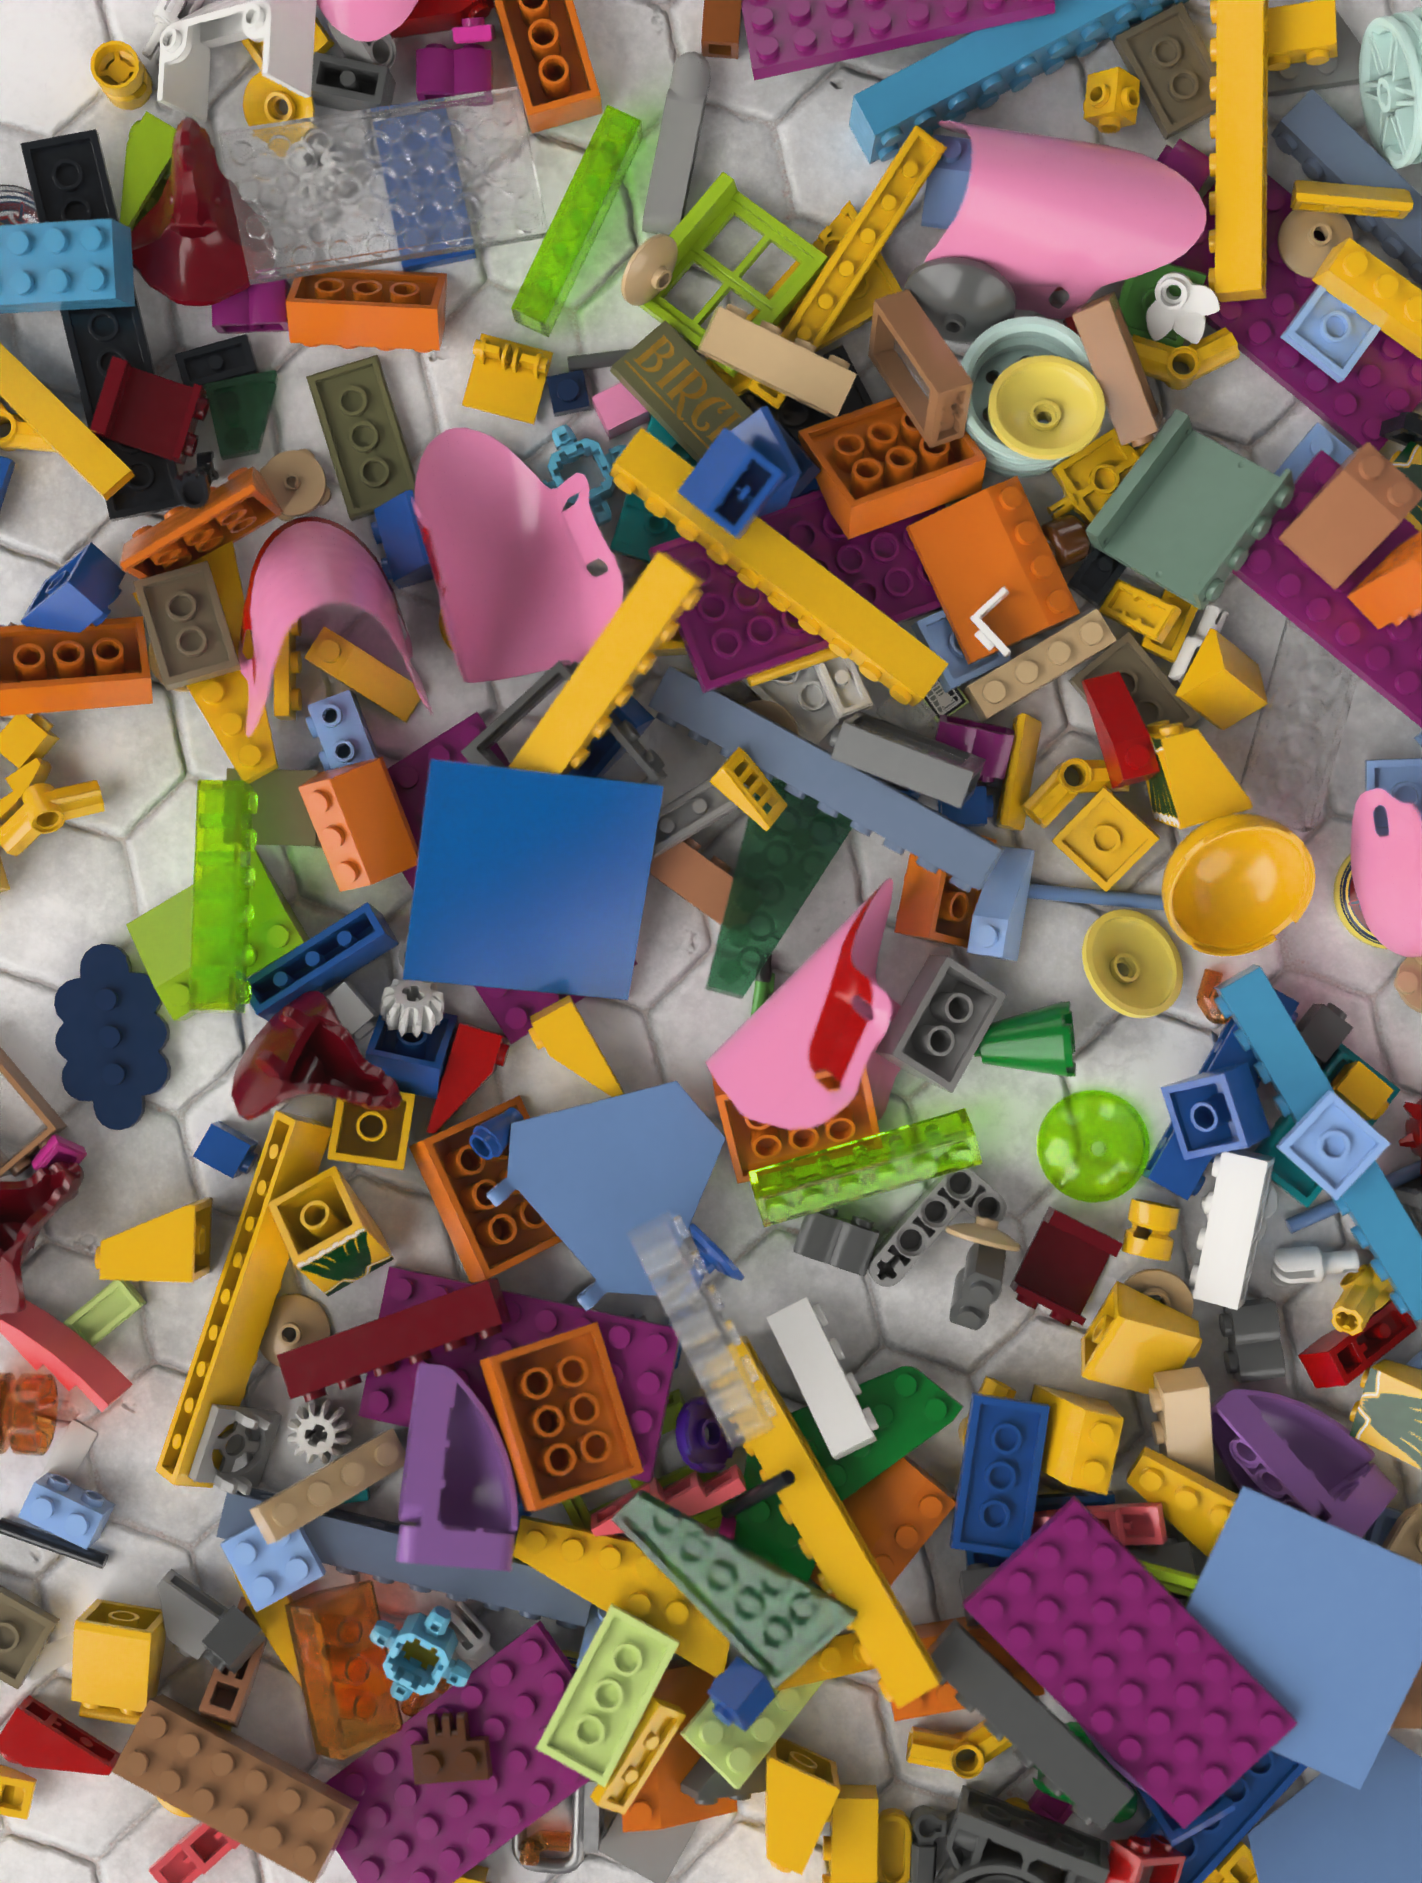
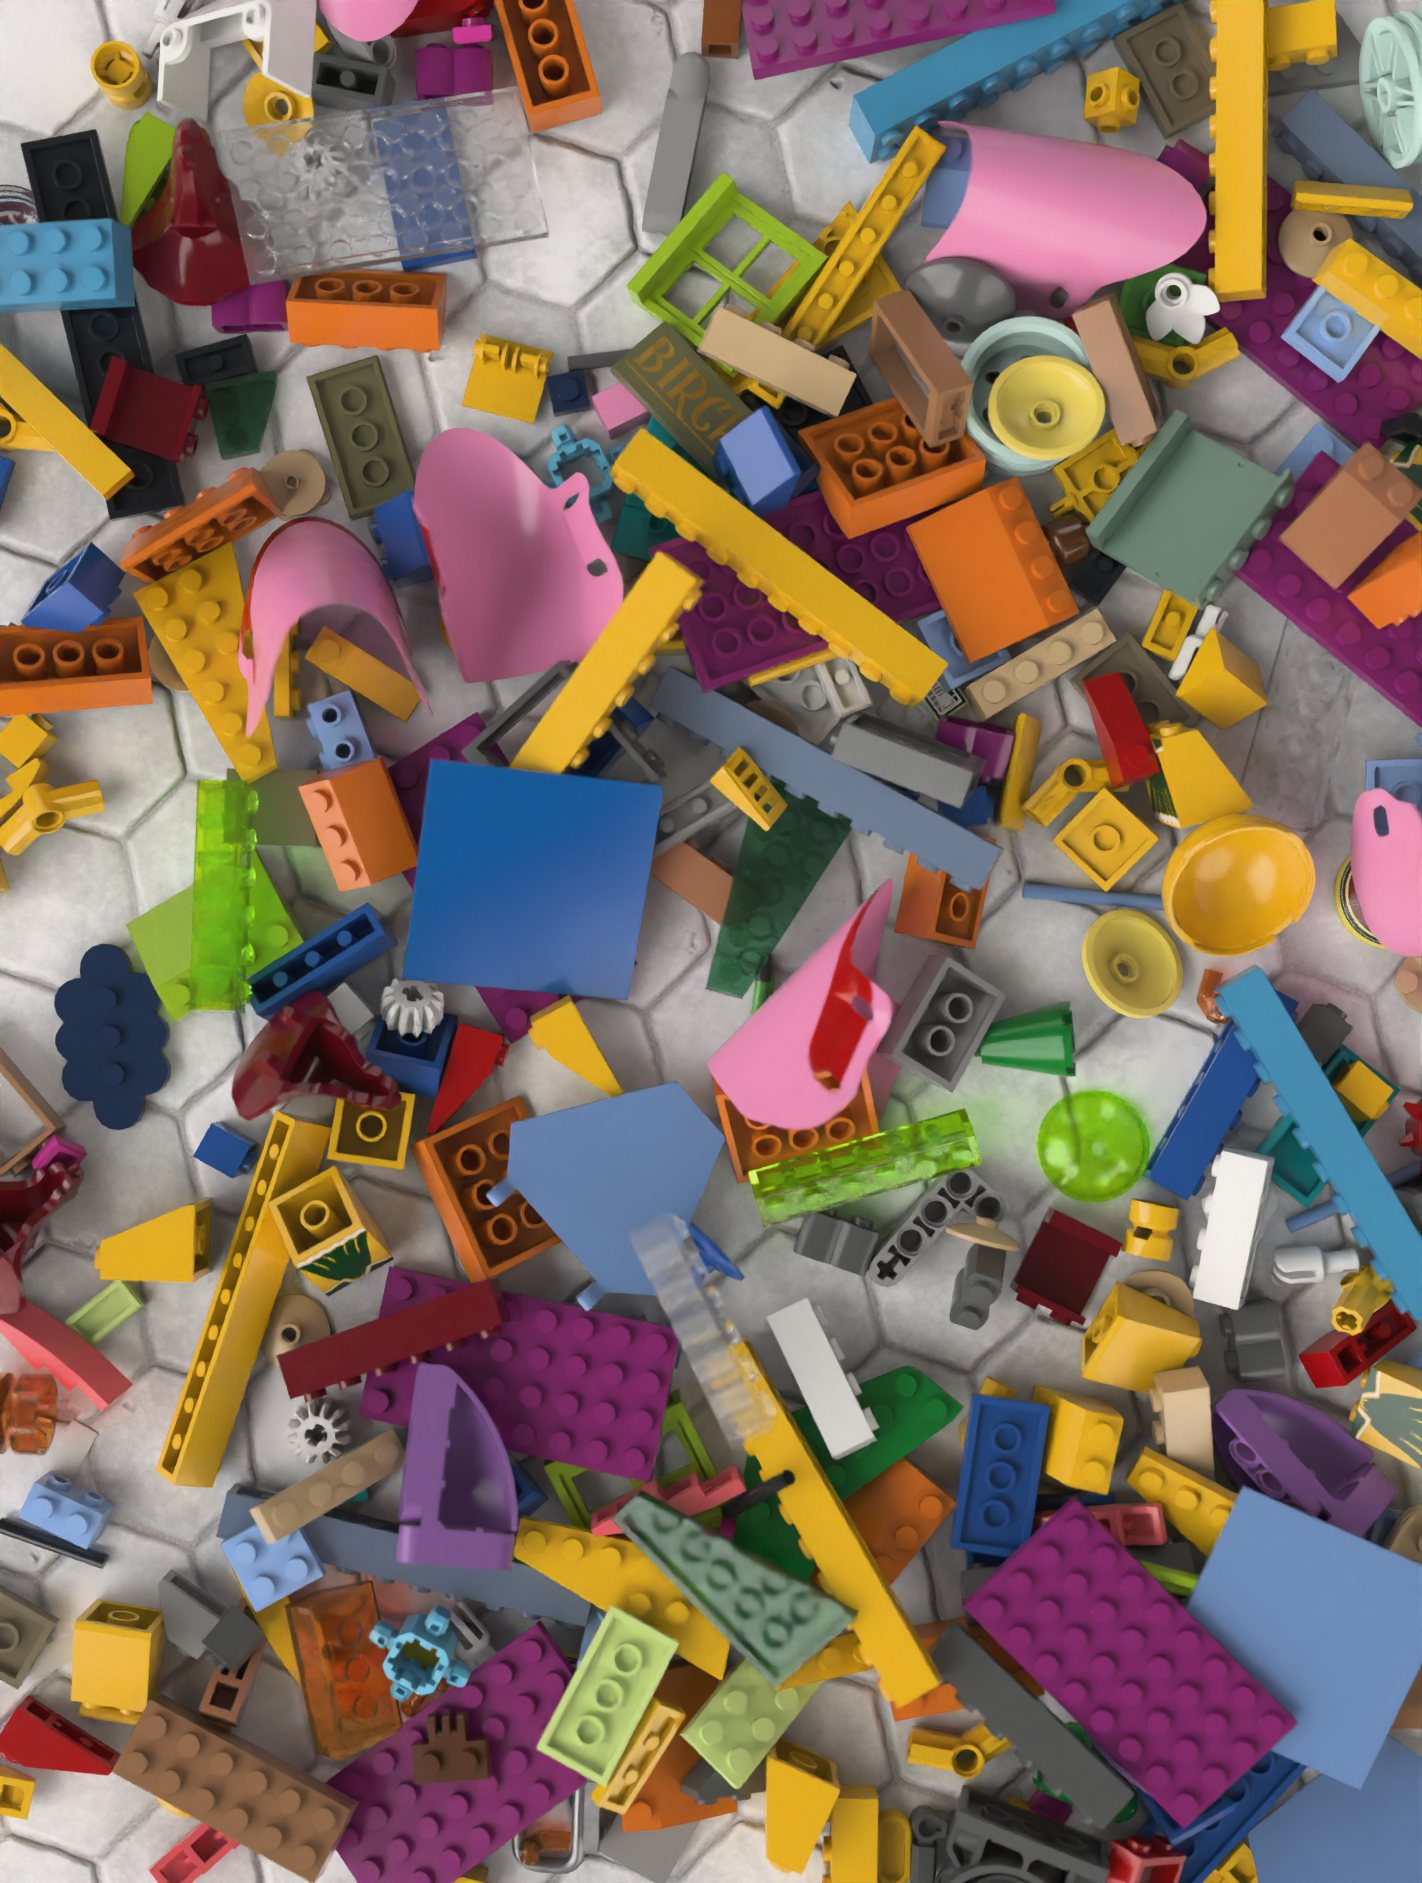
dark tan plate [133,561,241,691] -> none
black piece [174,451,219,508] -> none
light grey piece [188,1404,282,1495] -> none
blue cone [469,1107,524,1160] -> none
orange slope [479,1322,644,1511] -> none
clear neon green brick [511,105,643,338] -> none
tan dish [621,234,678,306] -> none
dark purple tile [675,1395,737,1473] -> none
blue slope [677,427,787,539] -> none
blue brick [707,1656,775,1732] -> none
light blue slope [967,846,1035,961] -> none
white bracket [970,587,1011,658] -> none
yellow plate [1099,579,1182,644] -> none
blue slope [1161,1062,1271,1160] -> none
light blue plate [1276,1090,1390,1201] -> none

